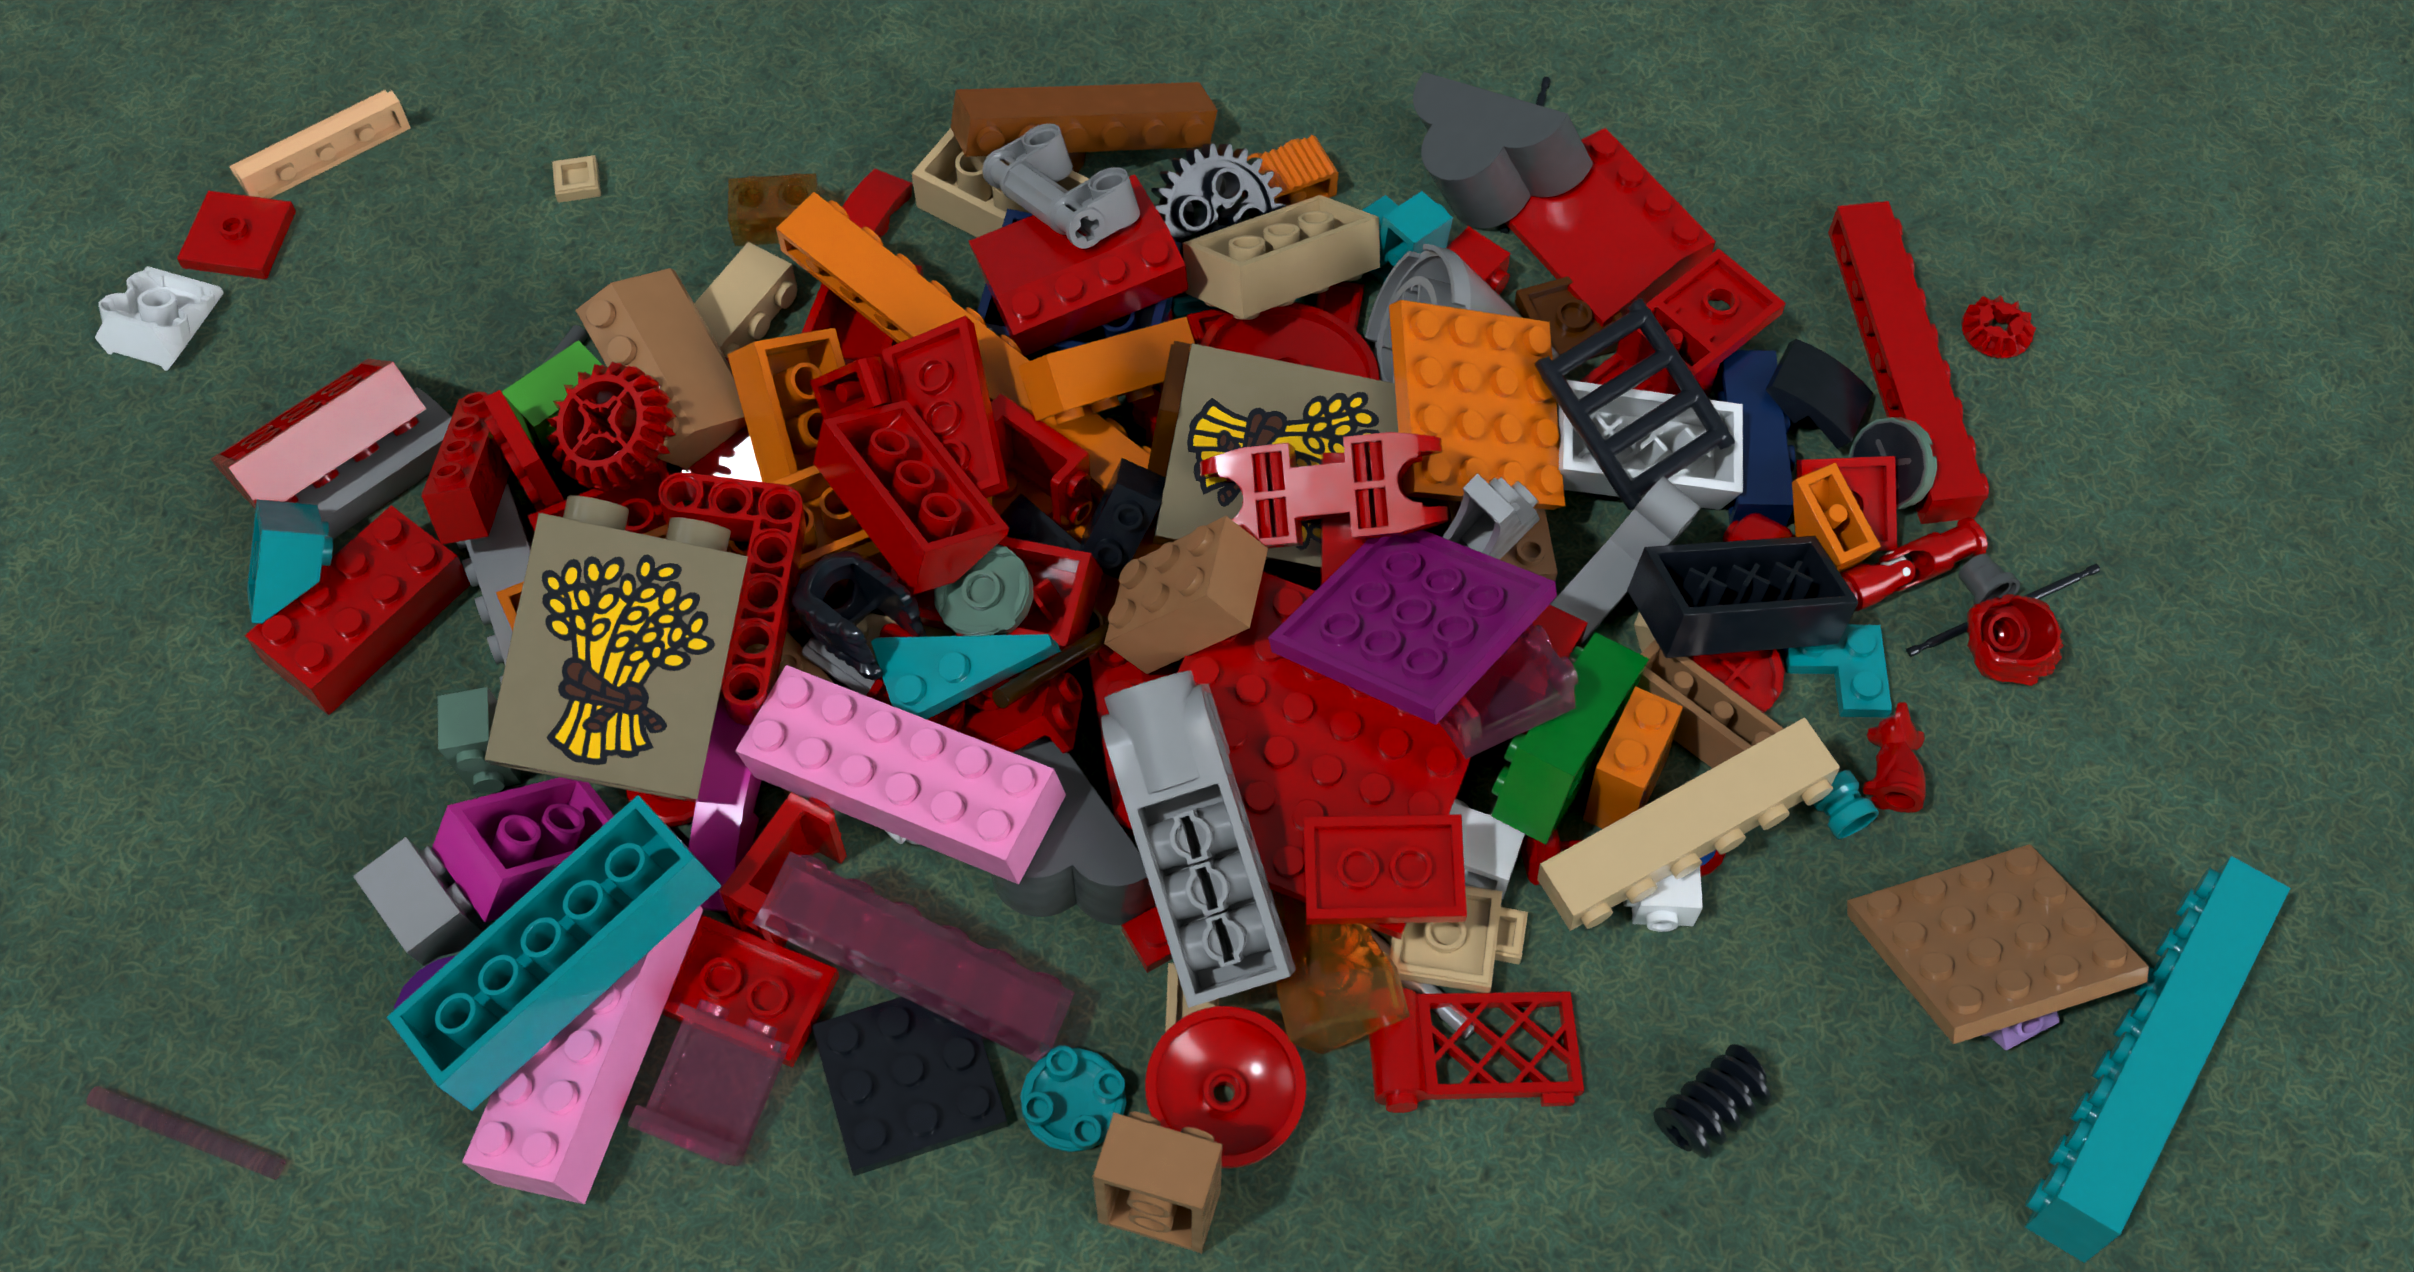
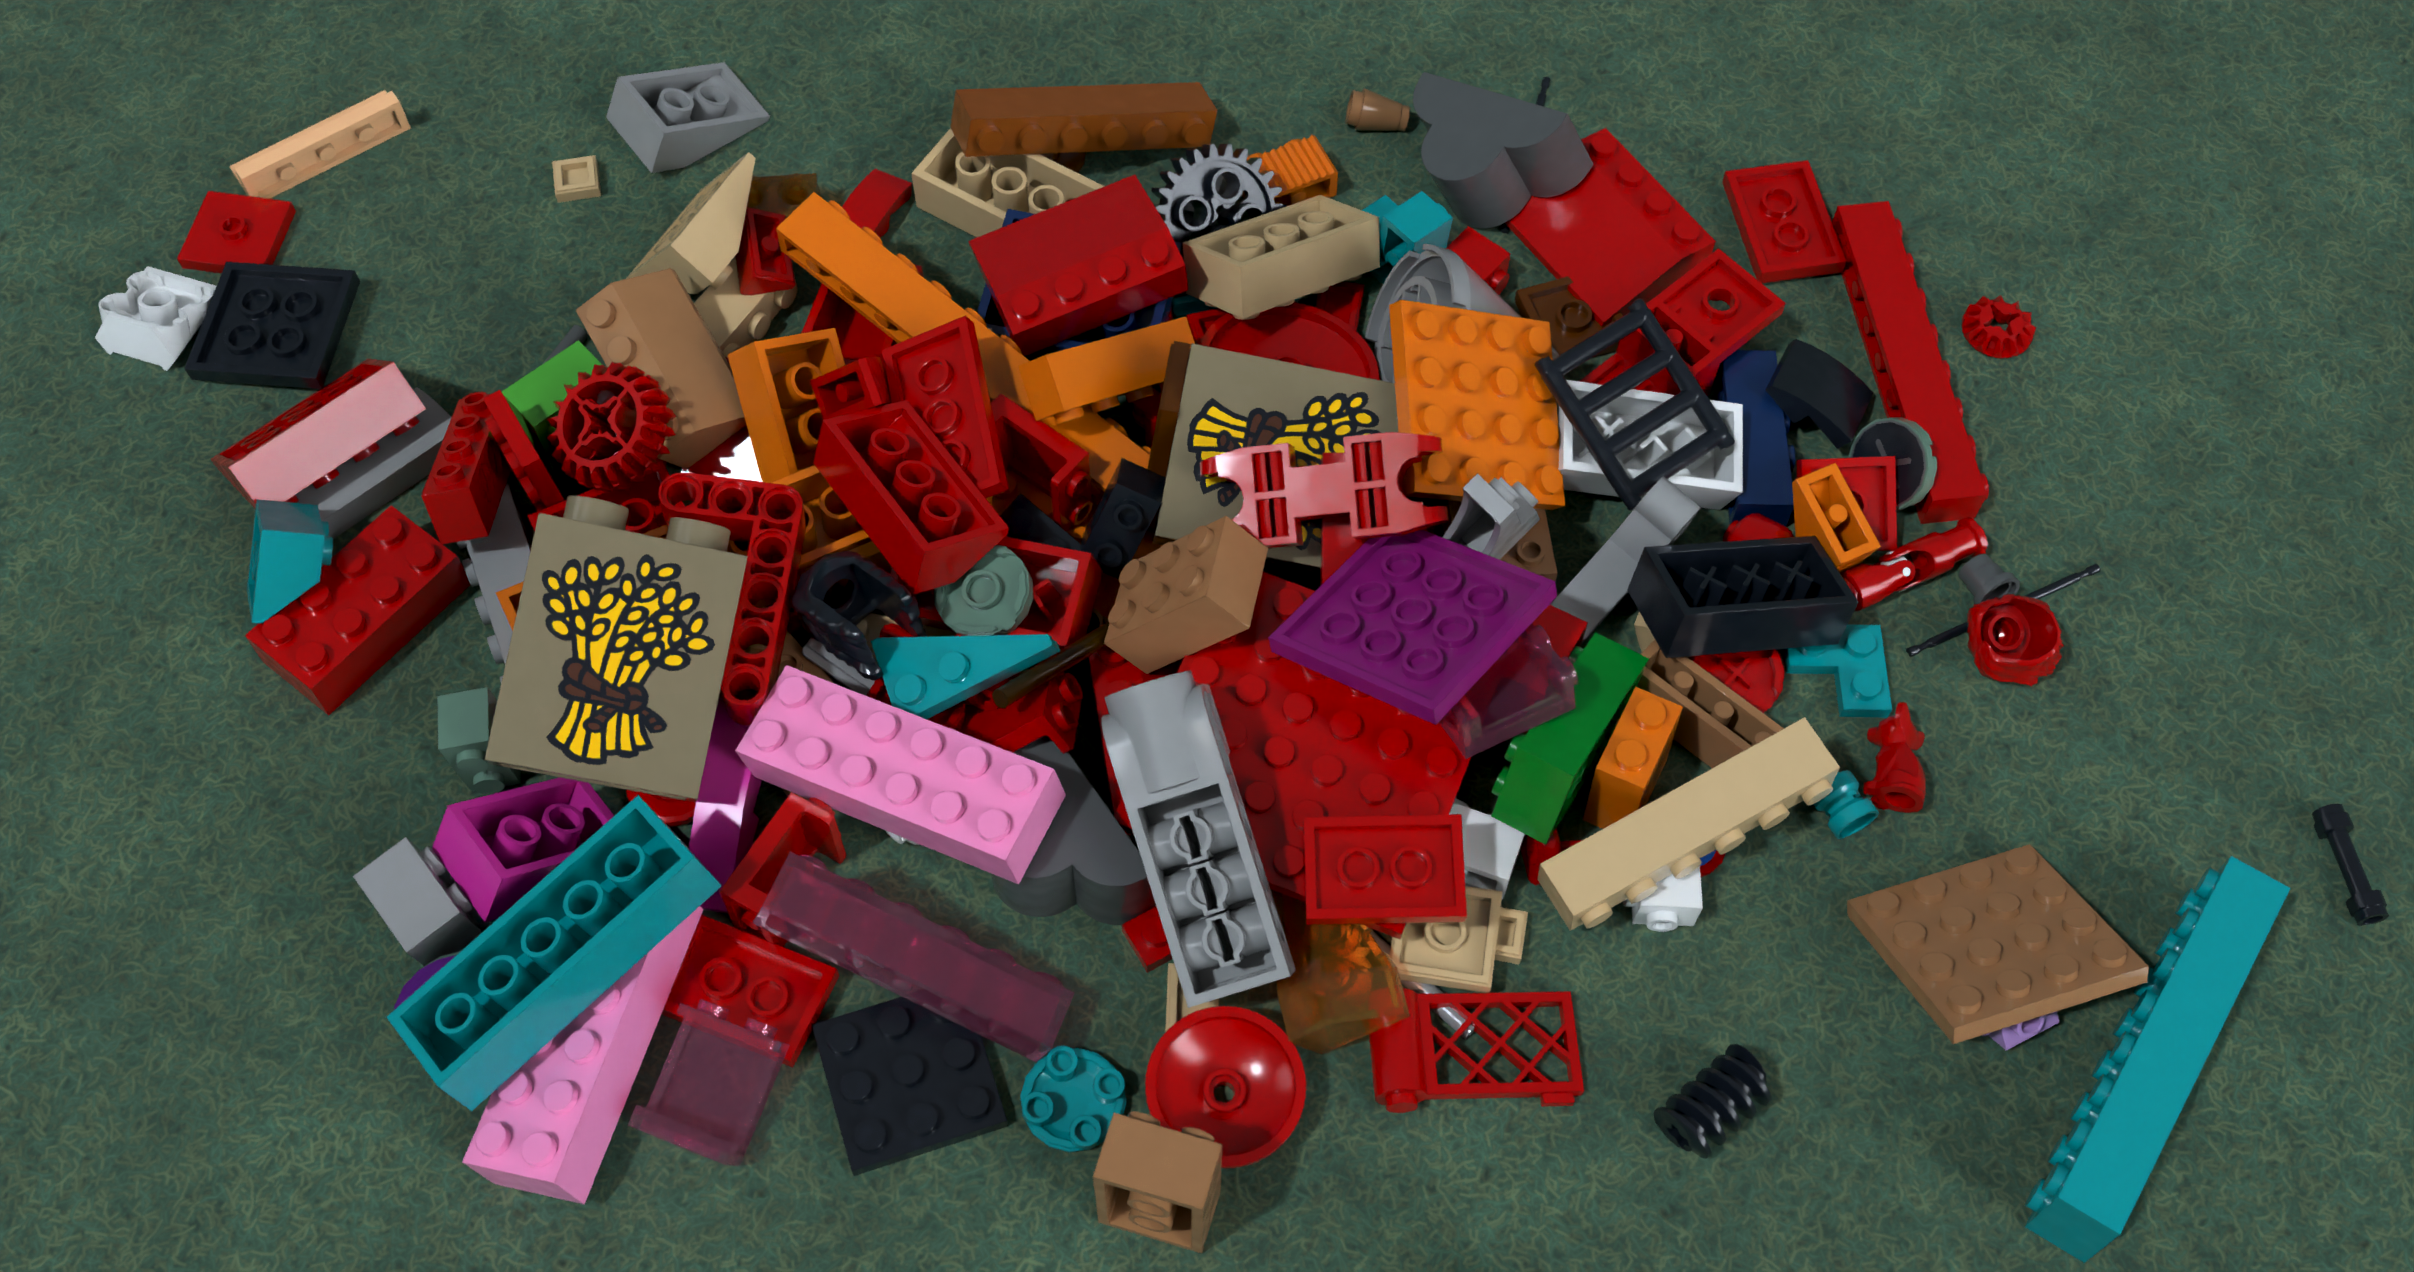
clear pink bar [87,1086,286,1180] -> none
light grey piece [982,124,1140,249] -> none
none -> black plate [185,262,360,389]
none -> light grey slope [606,62,770,173]
none -> tan slope [626,152,756,294]
none -> red slope [735,207,795,295]
none -> medium nougat cone [1345,88,1410,132]
none -> red plate [1722,160,1847,283]
none -> black bar [2312,804,2389,926]

